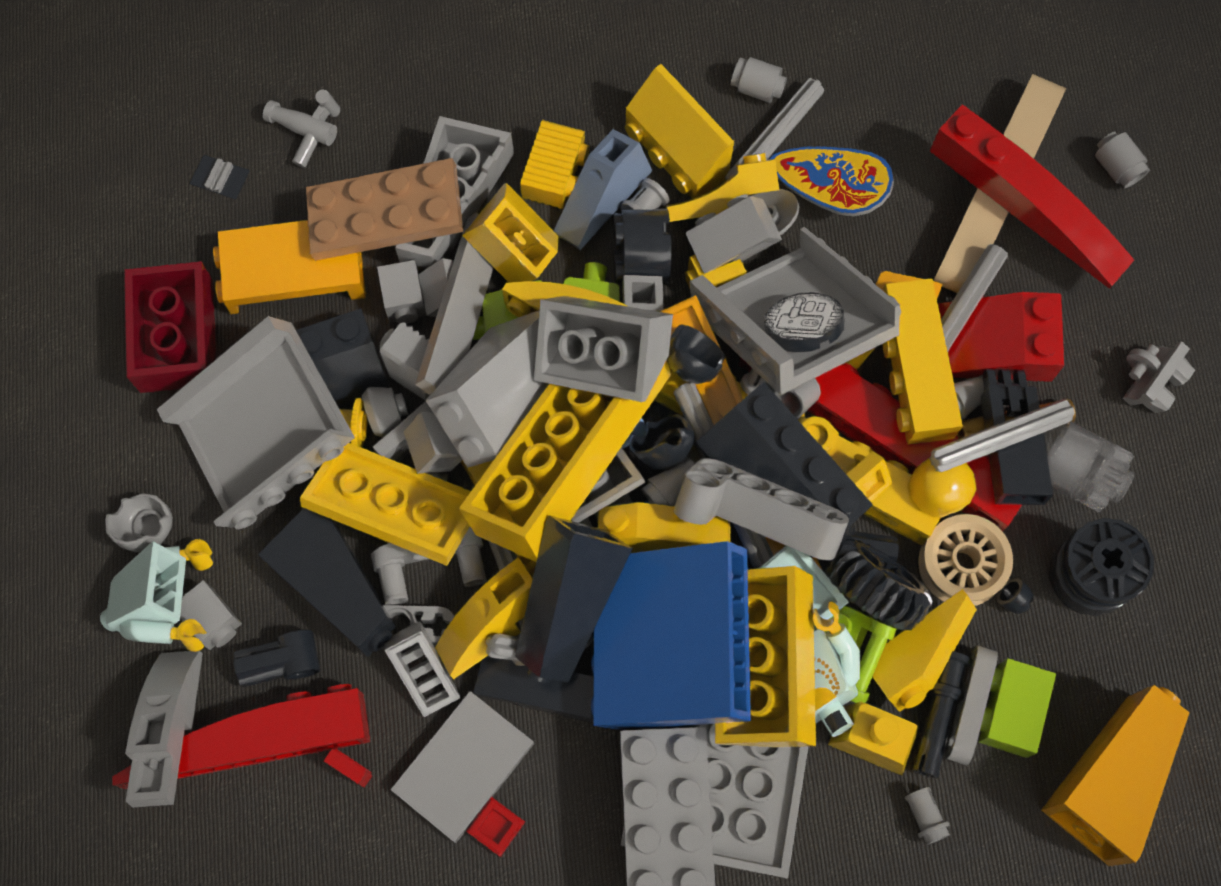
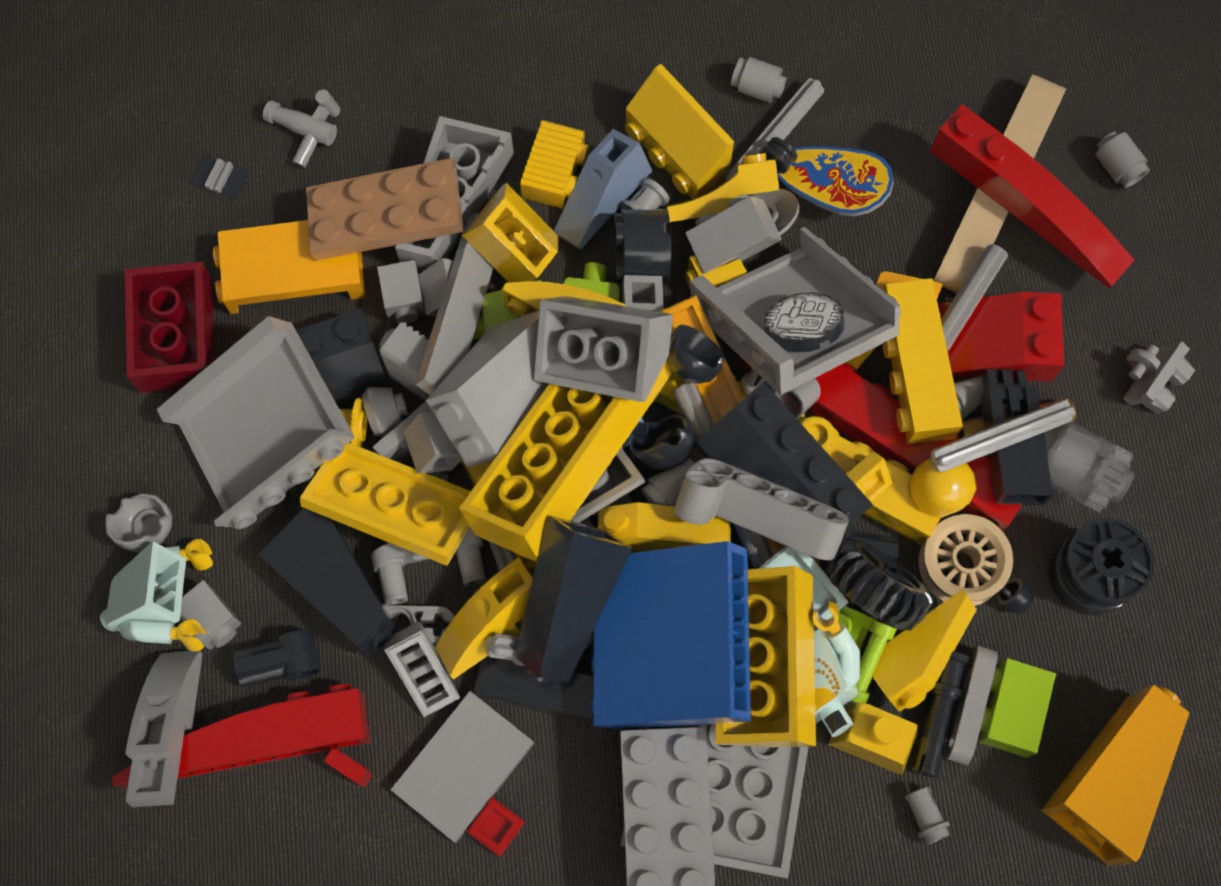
none -> black bush [760,137,798,174]

